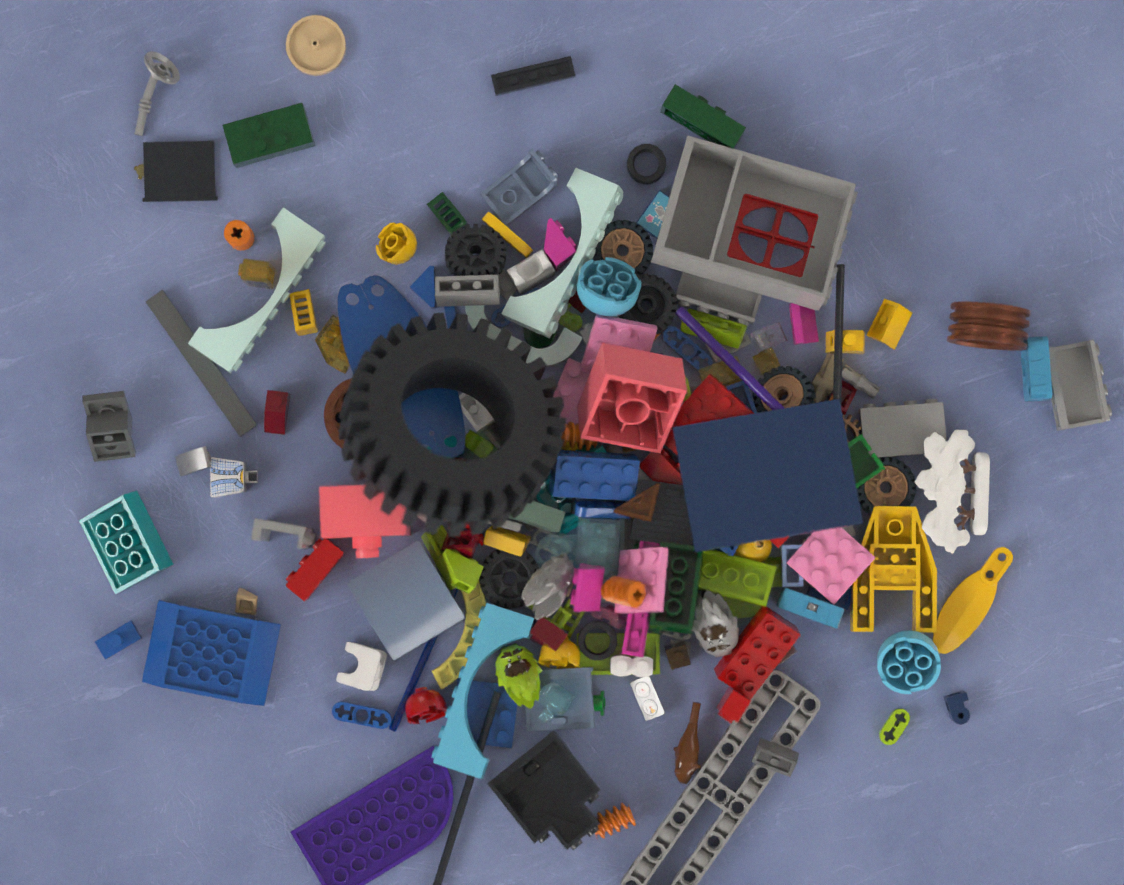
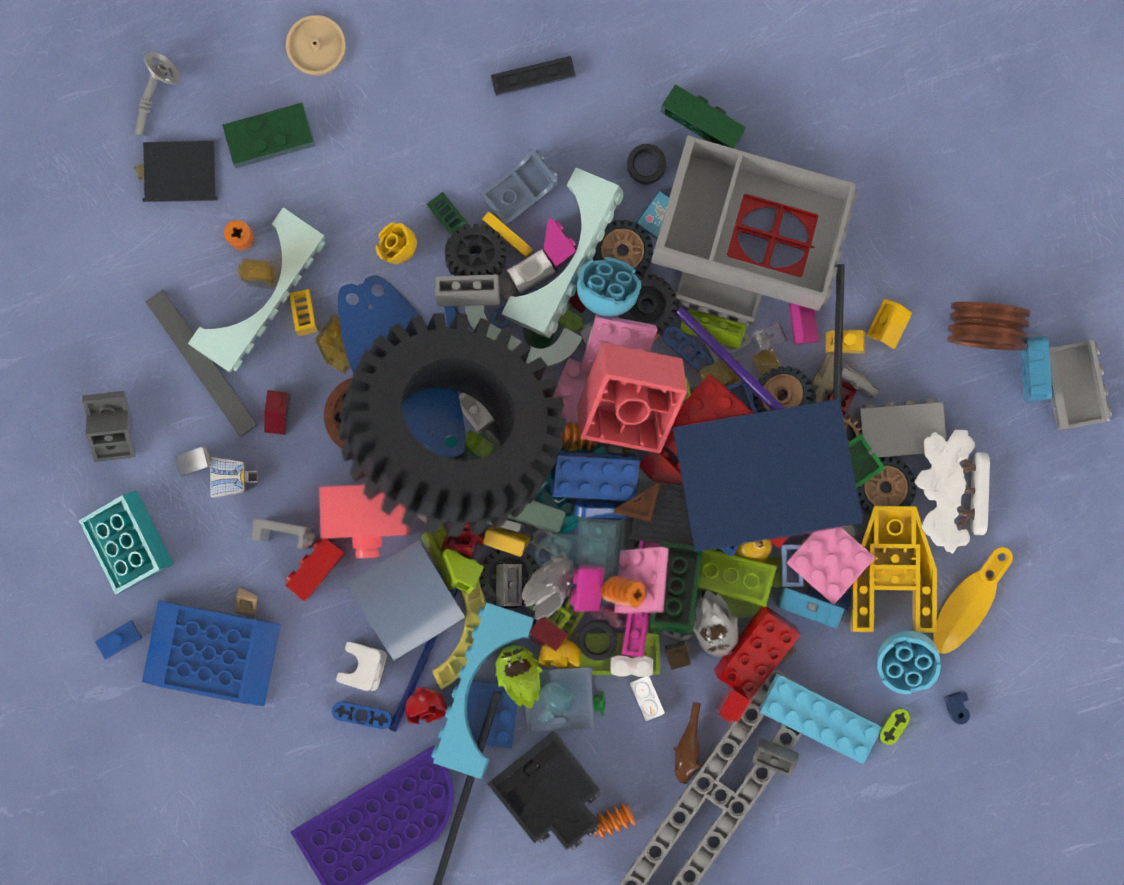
blue slope [410,266,436,309] -> none
none -> flat silver slope [496,564,522,606]
none -> medium azure plate [757,674,883,764]

